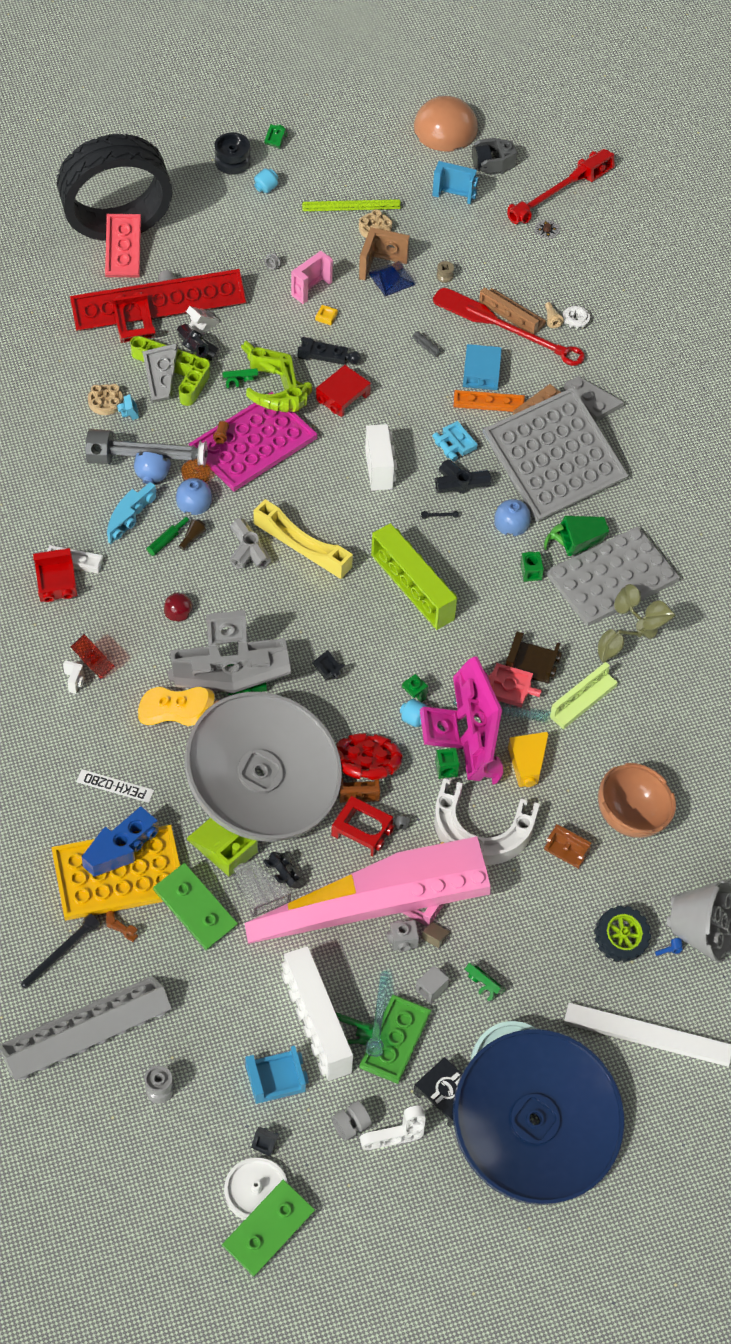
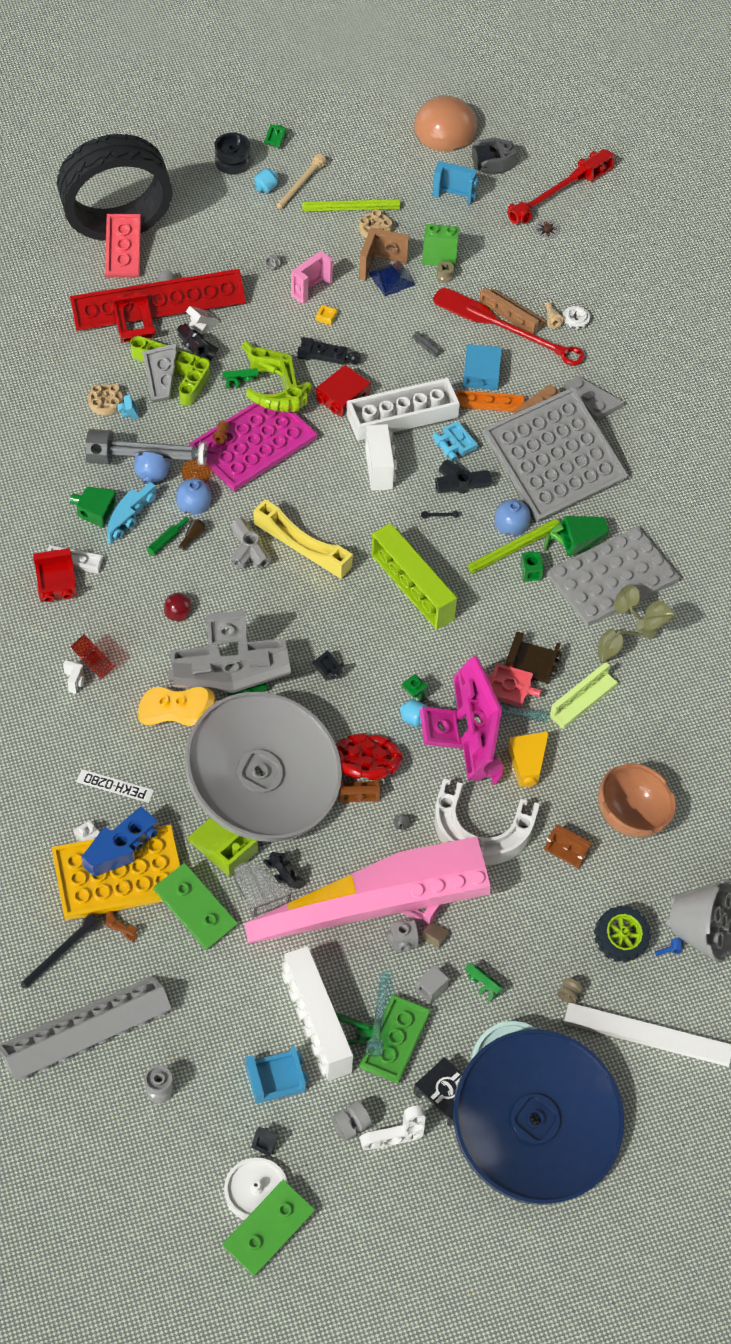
red panel [331,796,394,857] -> none
green brick [435,748,459,779] -> none
none -> green torso [70,486,116,528]
none -> white tile [73,820,100,842]
none -> tan piece [276,153,326,209]
none -> white brick [346,378,460,441]
none -> bright green panel [422,224,459,268]
none -> lime axle [467,519,560,574]
none -> dark tan wheel [557,978,583,1004]

